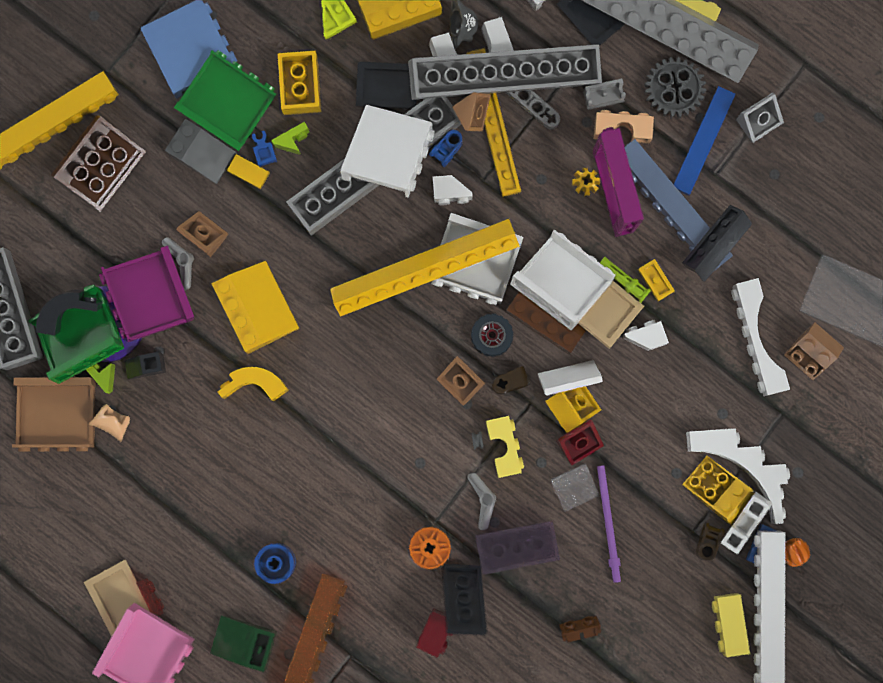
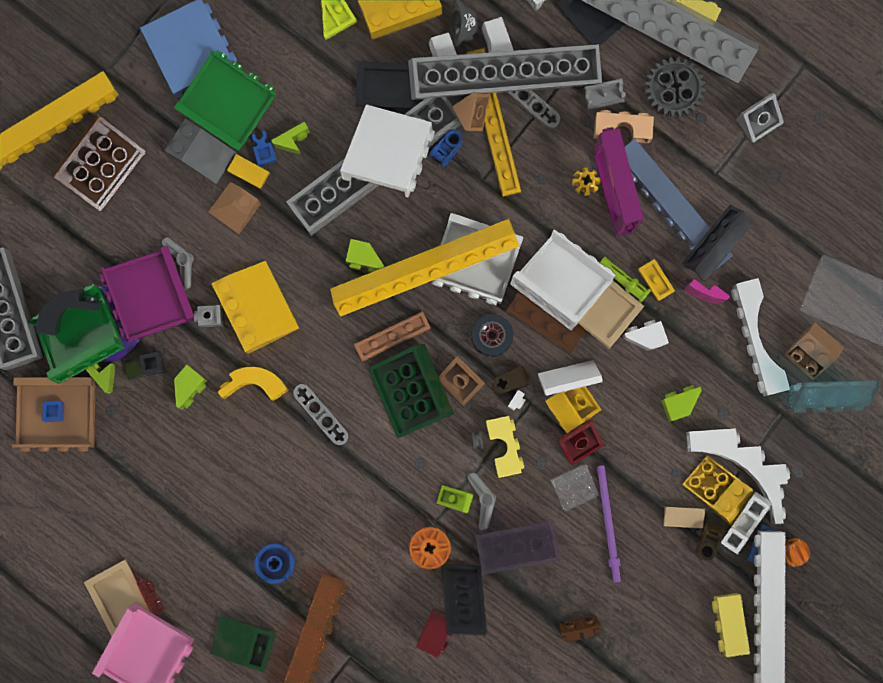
light nougat hair [89,404,130,442] -> none
medium nougat slope [176,211,228,257] -> none
yellow brick [278,51,321,115] -> none
white slope [433,175,472,205] -> none
blue tile [673,86,735,196] -> none
none -> blue plate [42,401,64,423]
none -> lime slope [174,365,207,410]
none -> light grey brick [194,305,224,327]
none -> medium nougat slope [208,182,261,234]
none -> light grey beam [293,384,349,445]
none -> lime slope [346,239,384,273]
none -> nougat tile [354,311,431,362]
none -> dark green slope [368,344,454,438]
none -> lime slope [436,485,473,513]
none -> white plate [508,390,525,411]
none -> lime slope [661,385,702,422]
none -> tan slope [664,507,705,528]
none -> dark pink slope [684,279,730,304]
none -> clear light blue slope [787,380,881,413]

